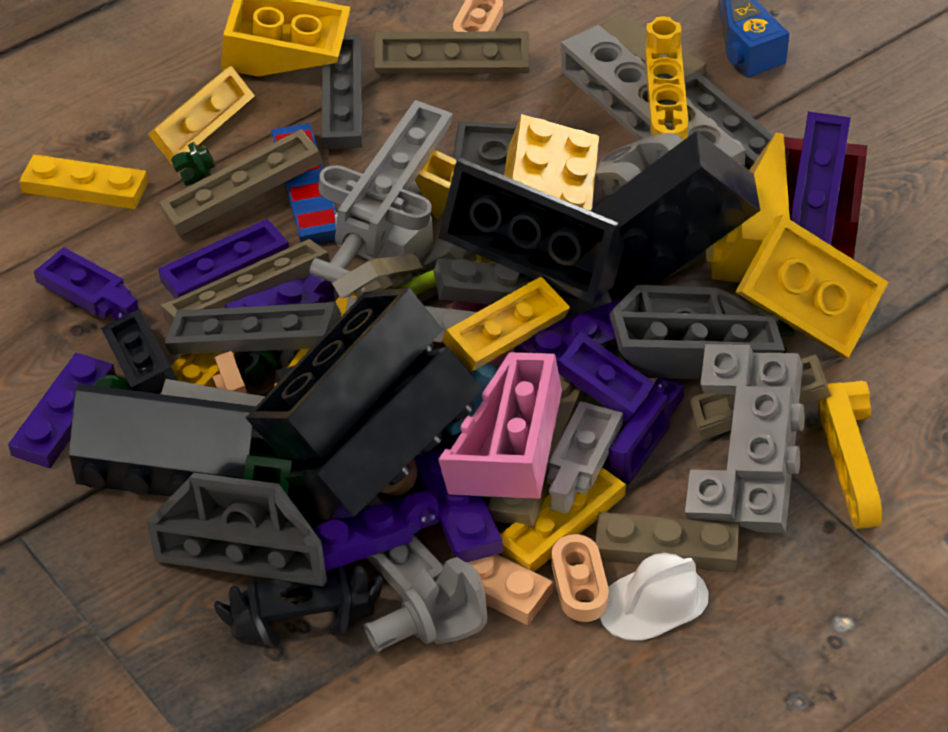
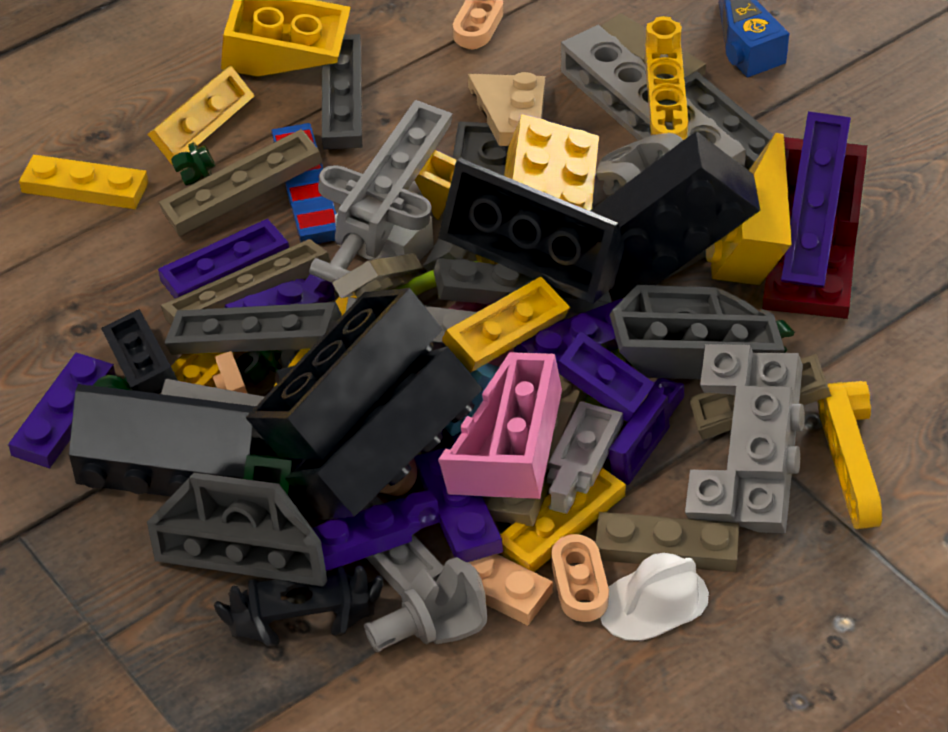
dark purple hinge [34,247,139,321] -> none
dark tan plate [375,31,529,74] -> none
yellow plate [736,215,889,358] -> none
none -> tan wing [468,72,545,146]

